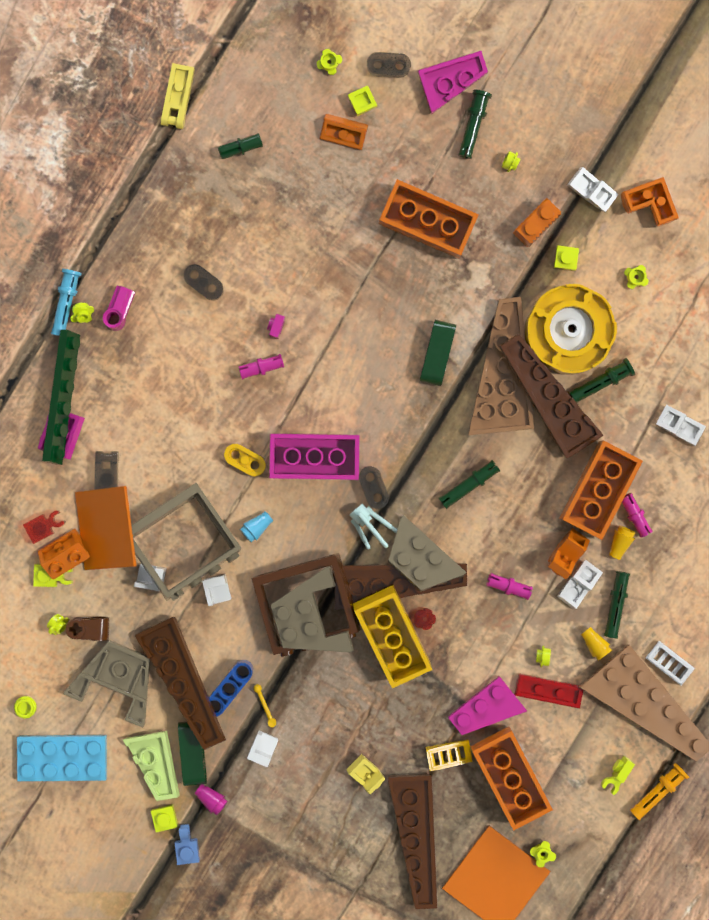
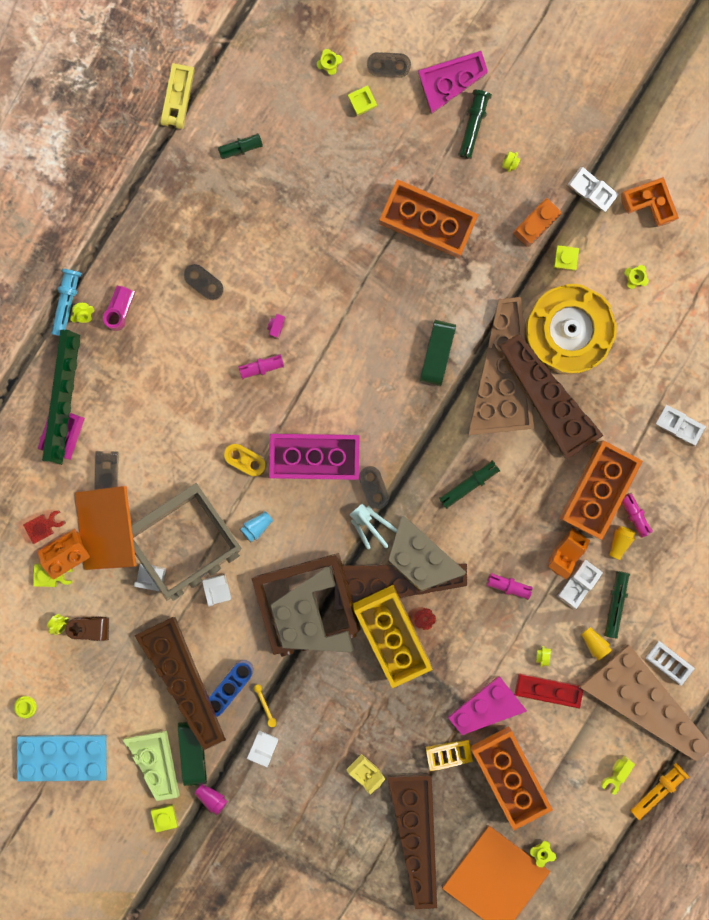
dark tan wing [64,640,150,728] -> none
medium blue plate [175,824,200,865] -> none
orange slope [320,114,368,150] -> none
dark green pin [569,358,635,403] -> none

